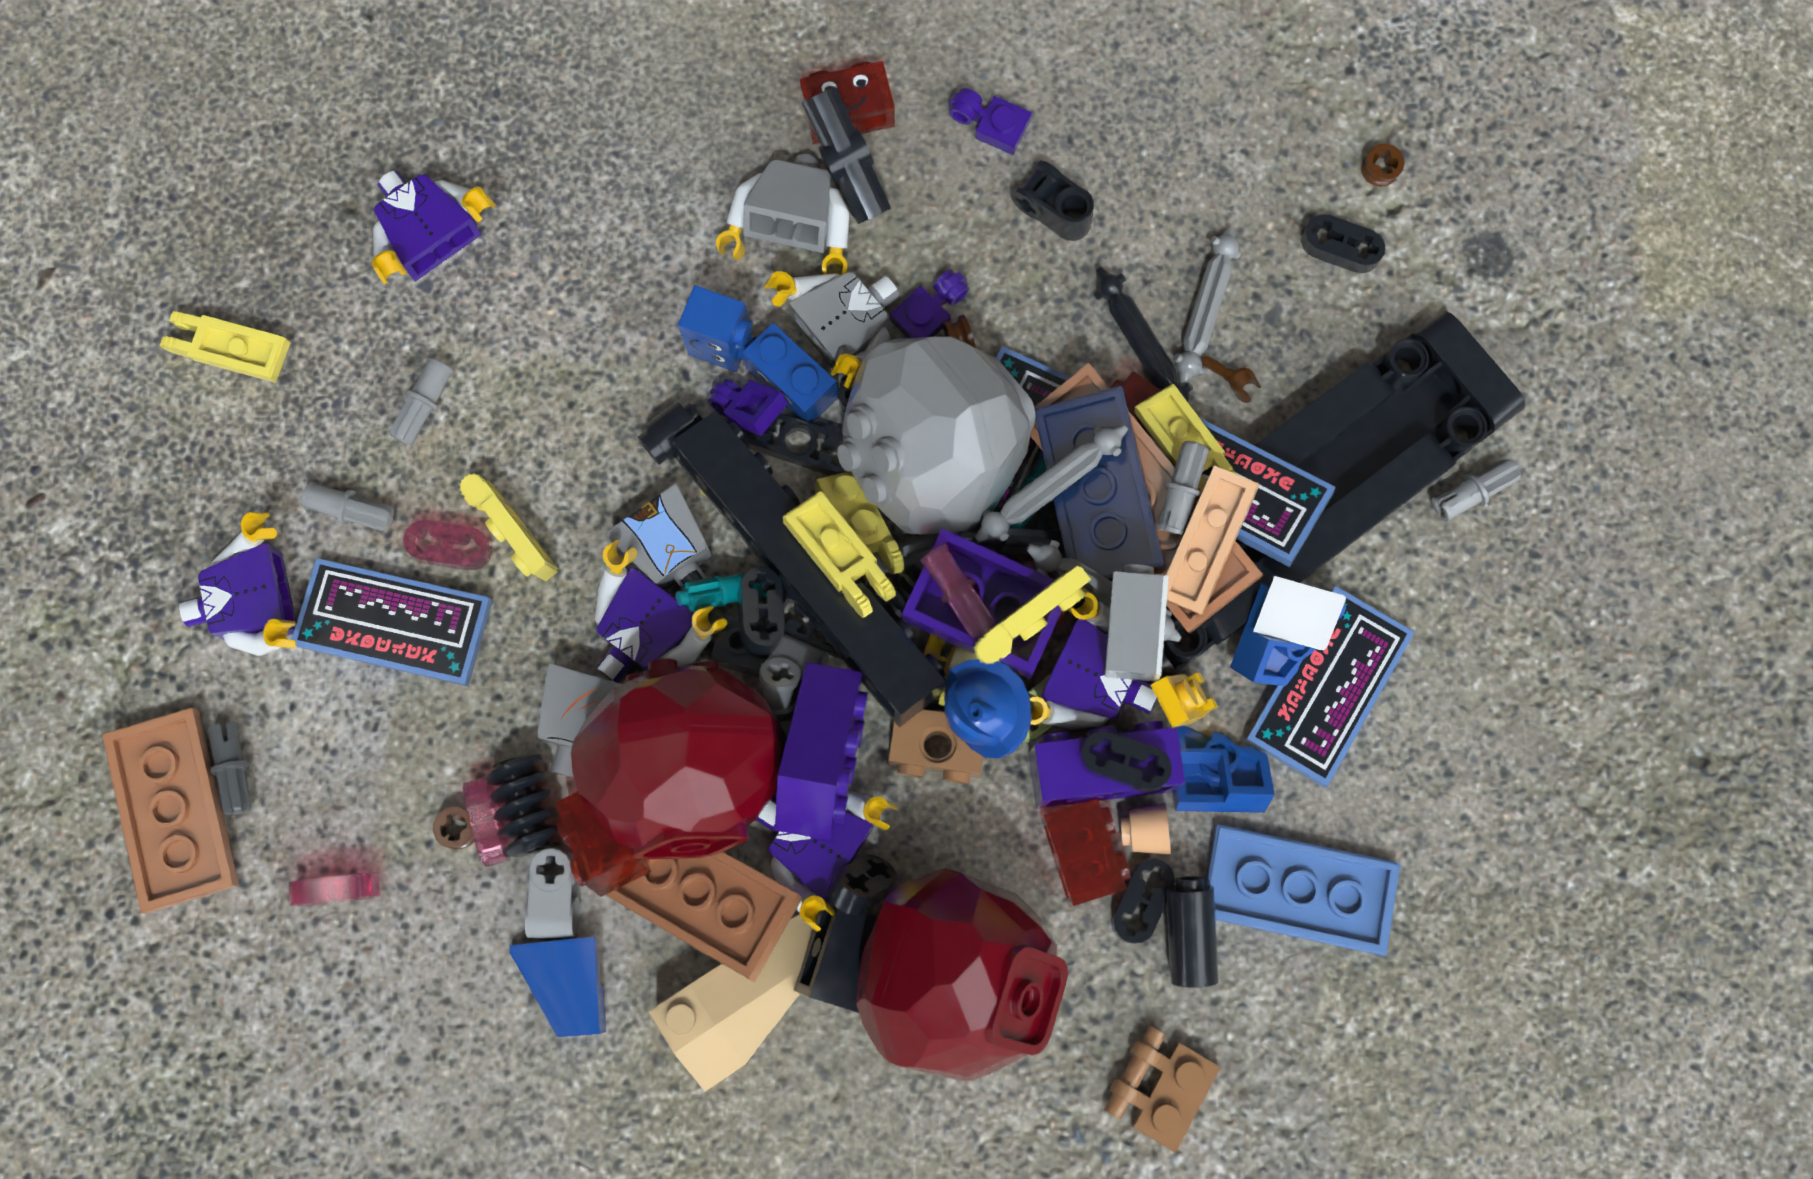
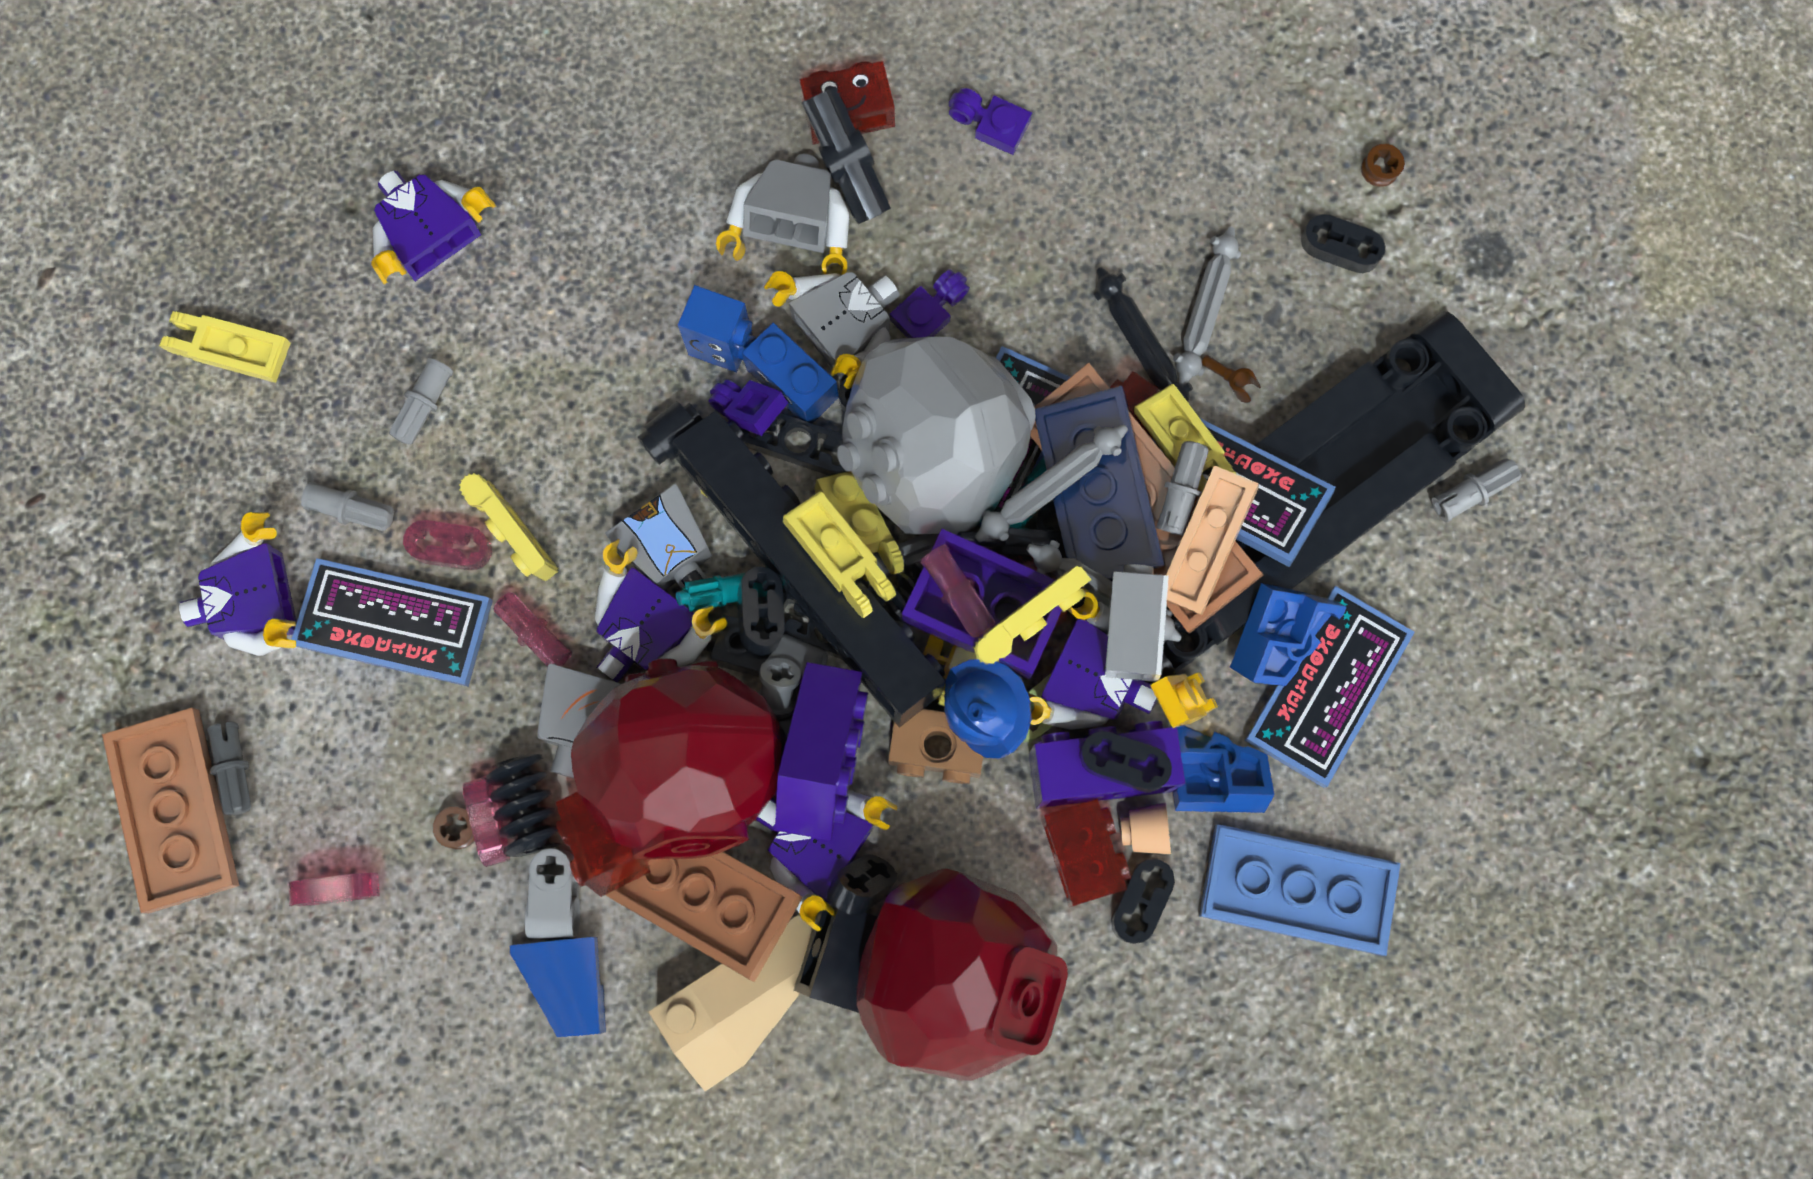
reddish brown bush [942,315,976,348] -> none
black piece [1011,160,1094,241] -> none
medium nougat plate [1104,1025,1221,1153] -> none
black brick [1166,876,1219,988] -> none
white sticker [1253,576,1346,650] -> none
none -> clear pink axle [493,592,573,668]

